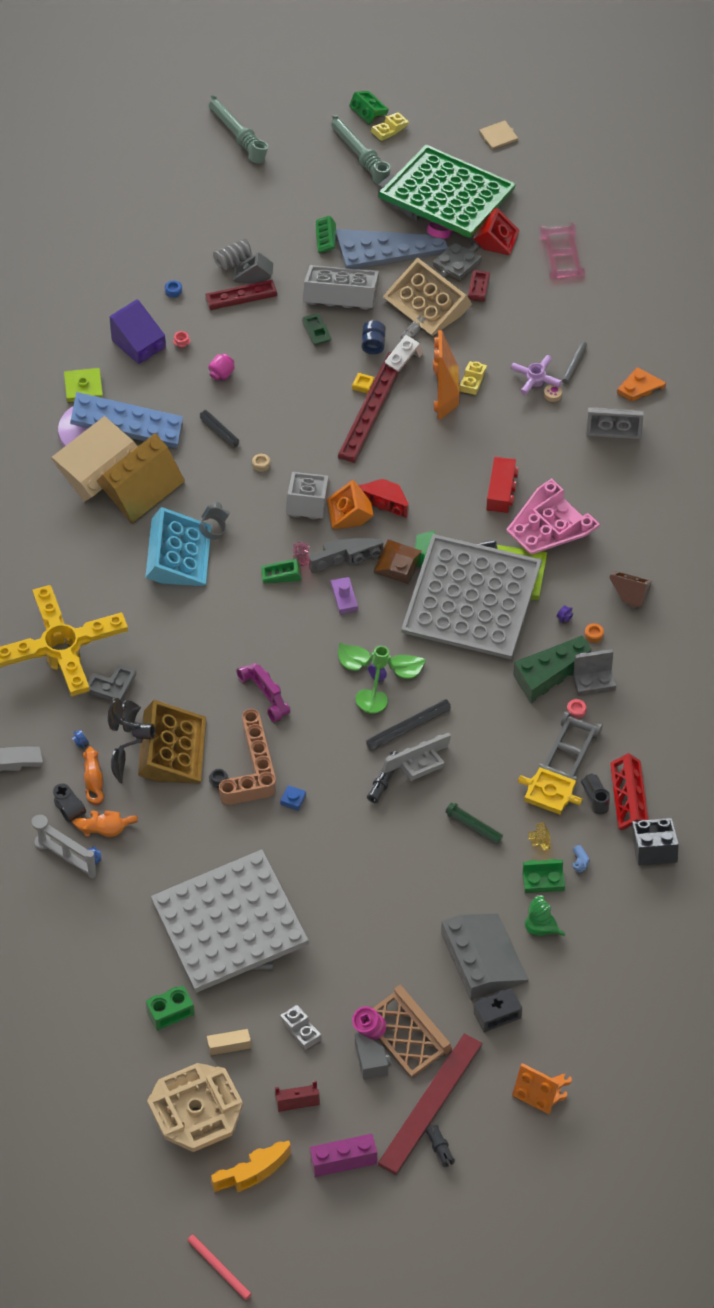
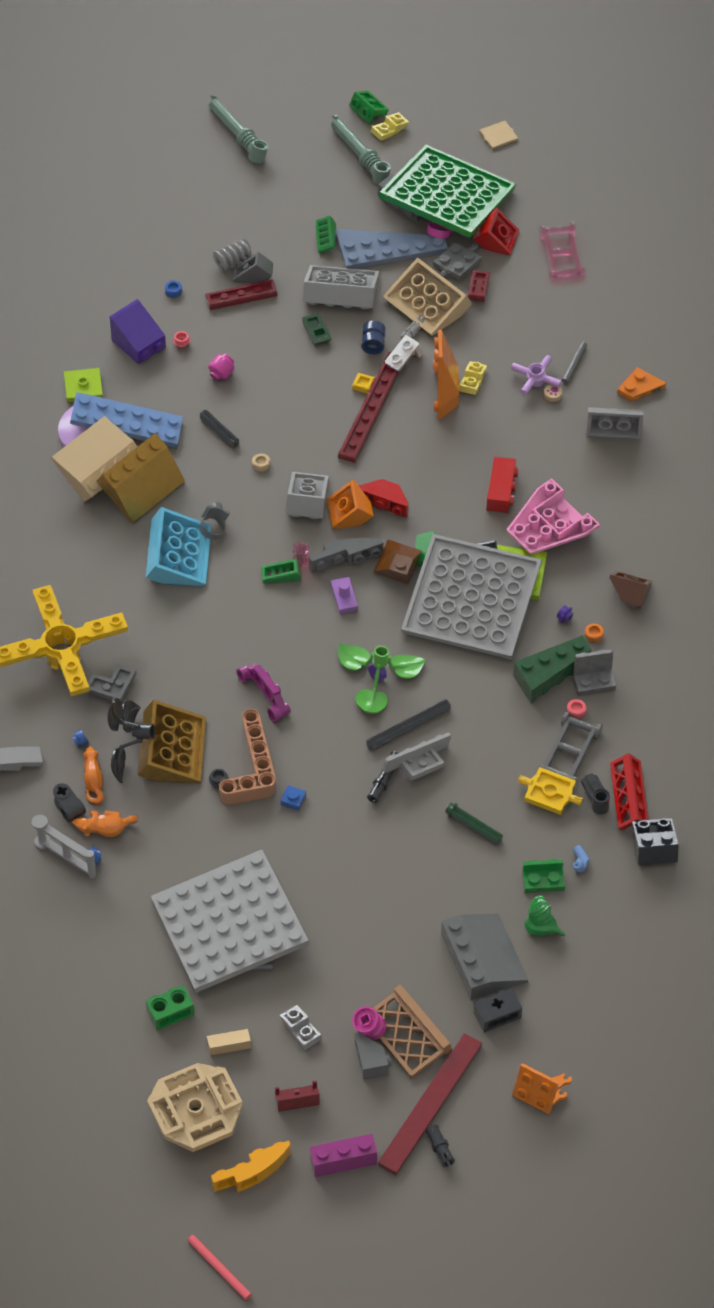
clear yellow tile [528,822,551,850] -> none

